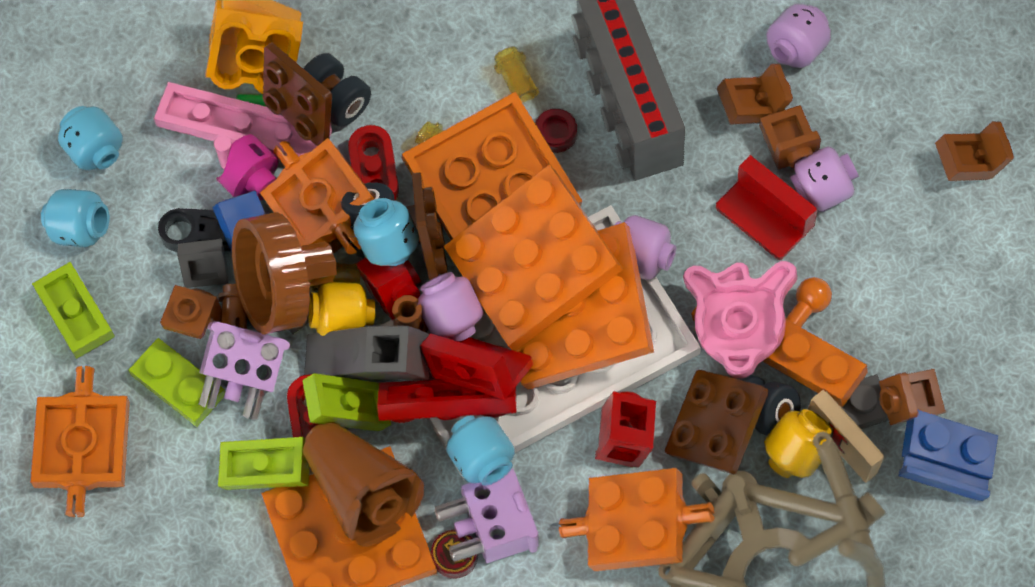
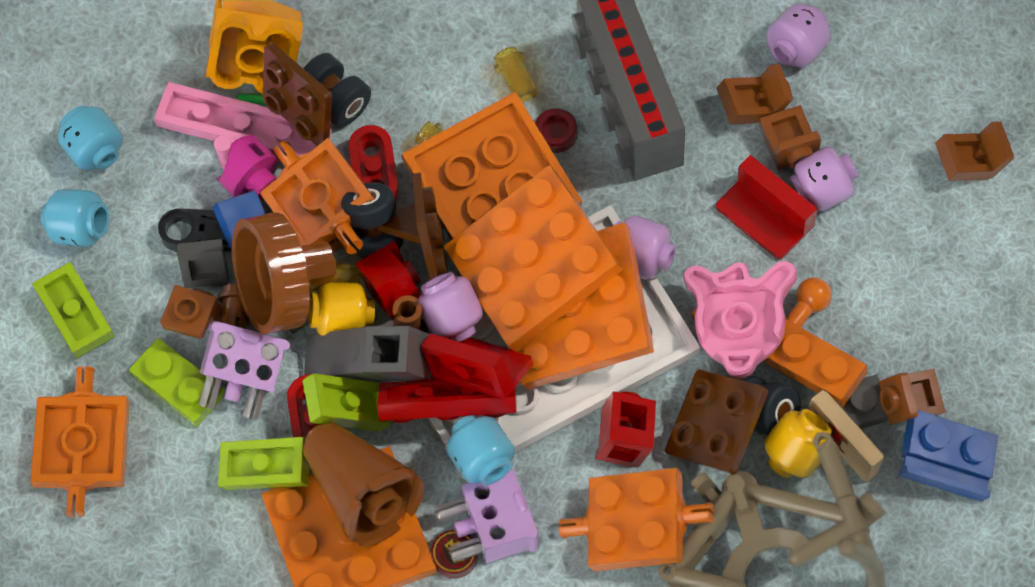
medium azure head [354,198,419,266] -> none

